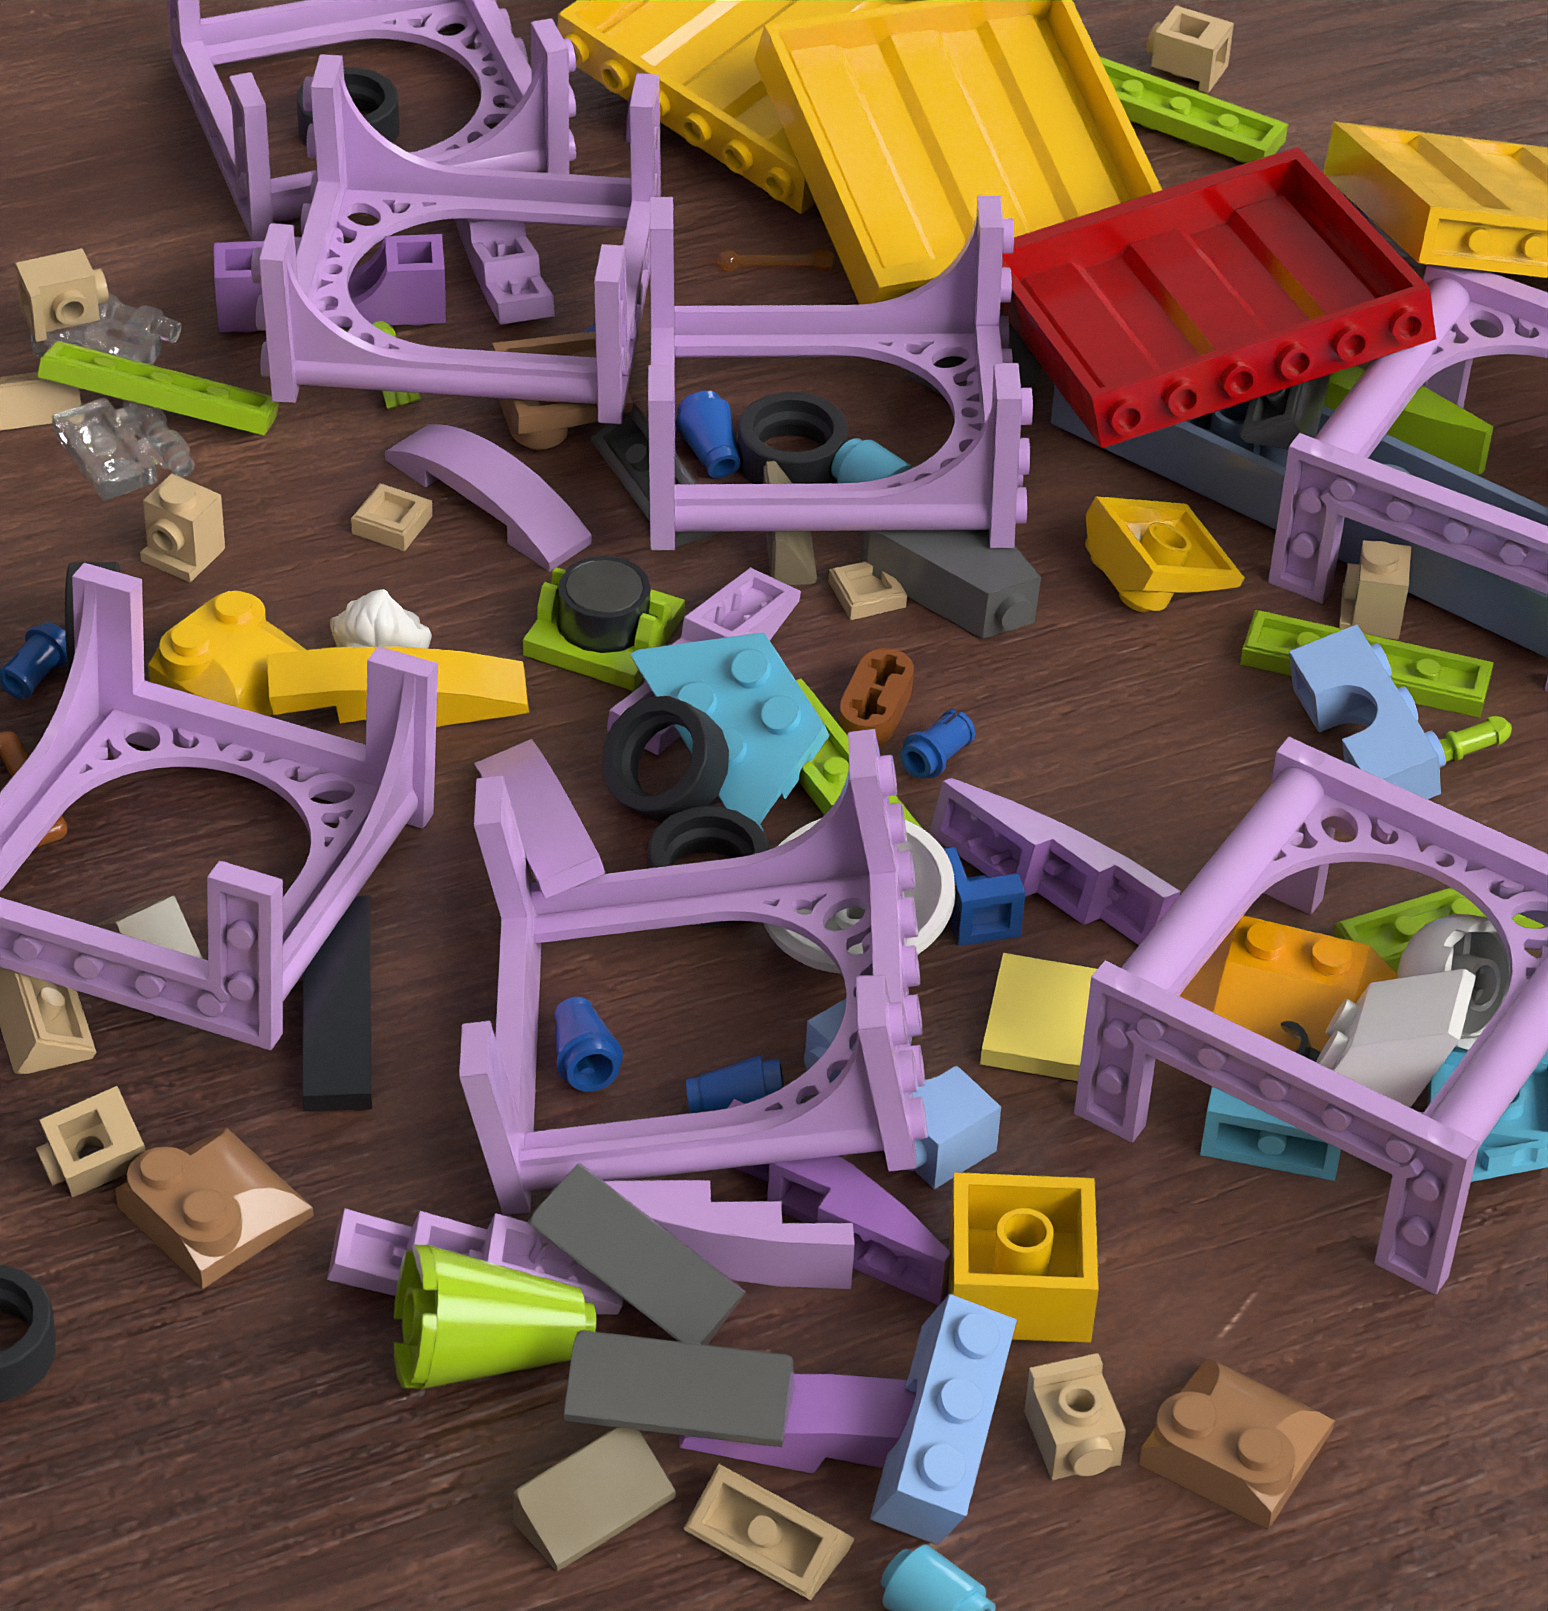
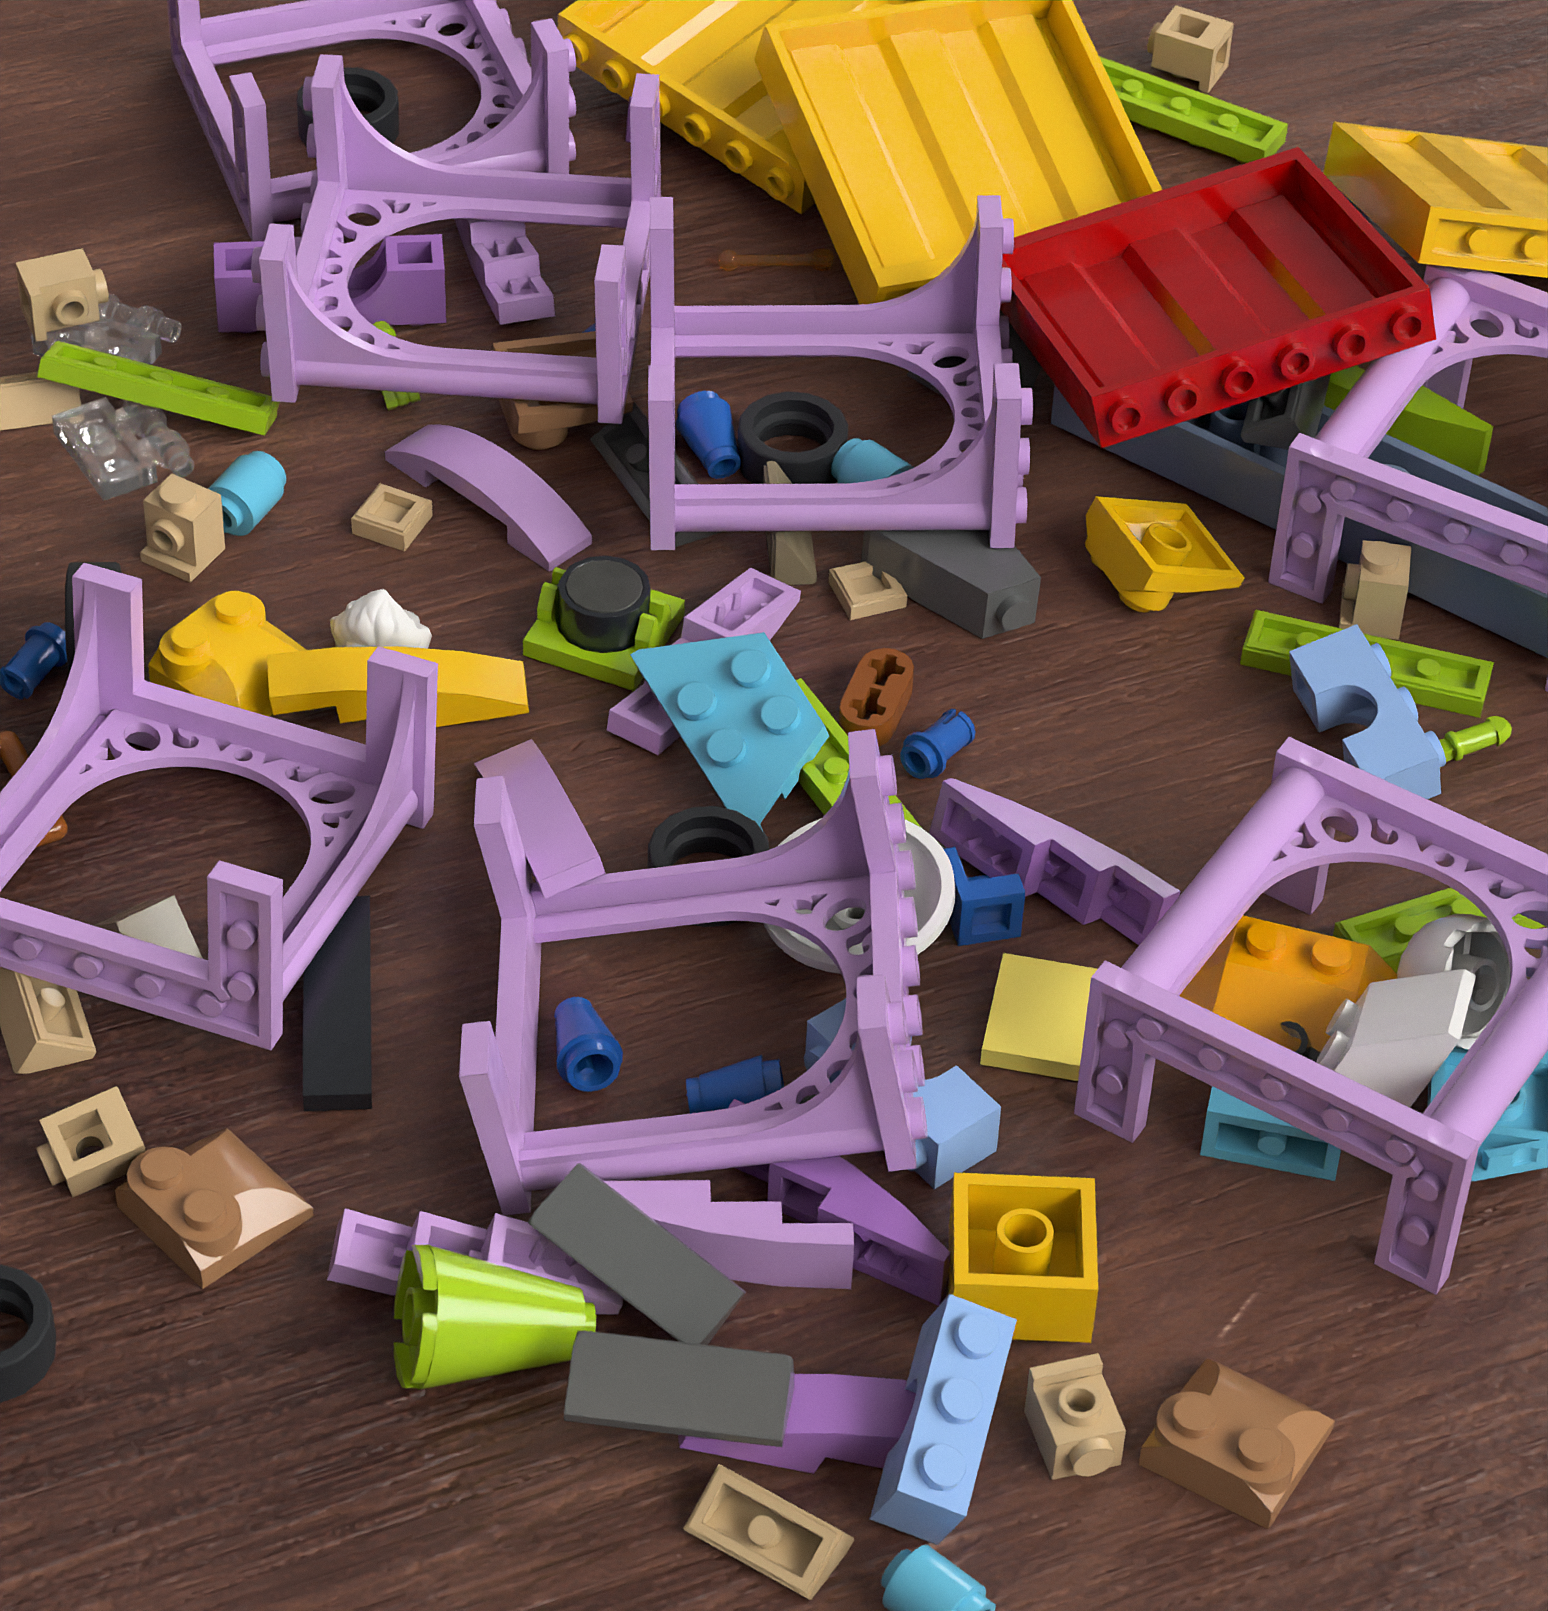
dark tan slope [513,1427,676,1572] -> none
black tyre [601,696,729,823] -> none
none -> medium azure brick [208,451,286,536]

